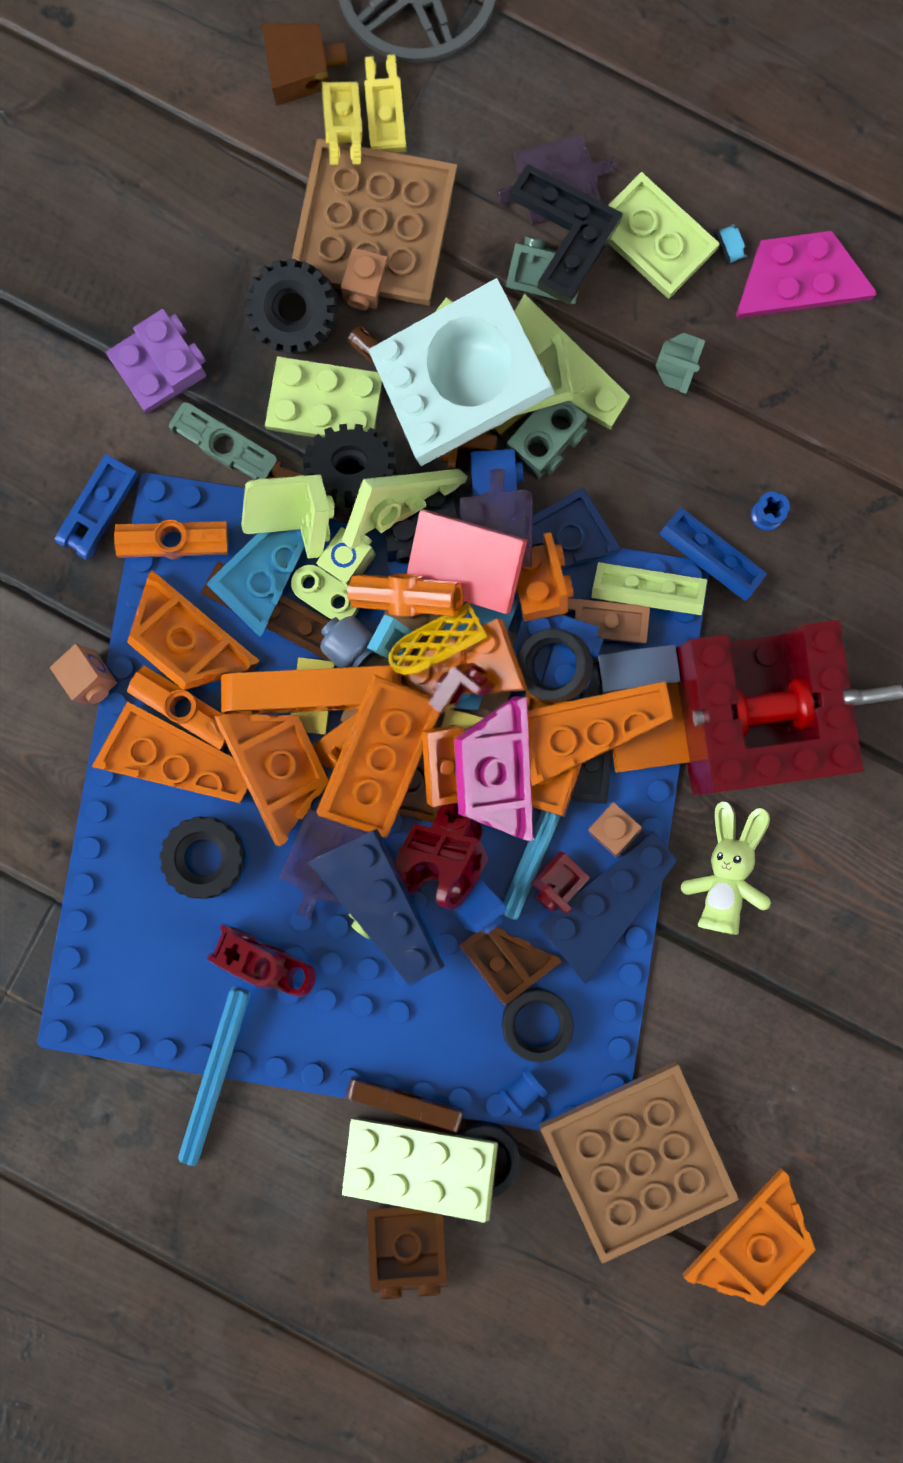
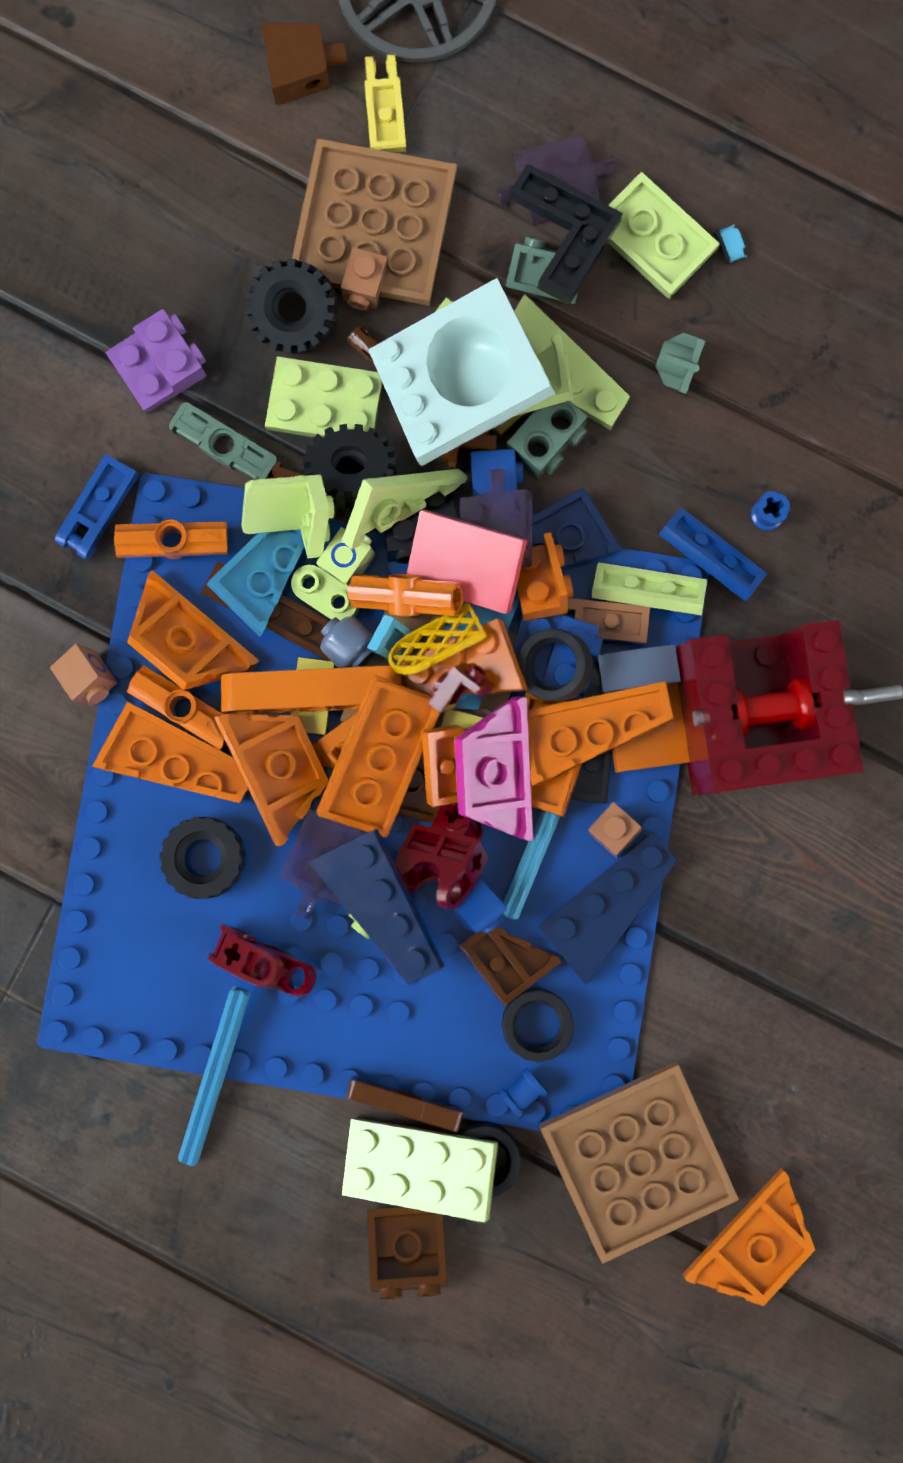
light yellow hinge [322,82,362,164] -> none
dark red bracket [530,851,590,914] -> none
yellowish green animal [681,802,771,935] -> none
dark pink wing [736,231,876,319] -> none

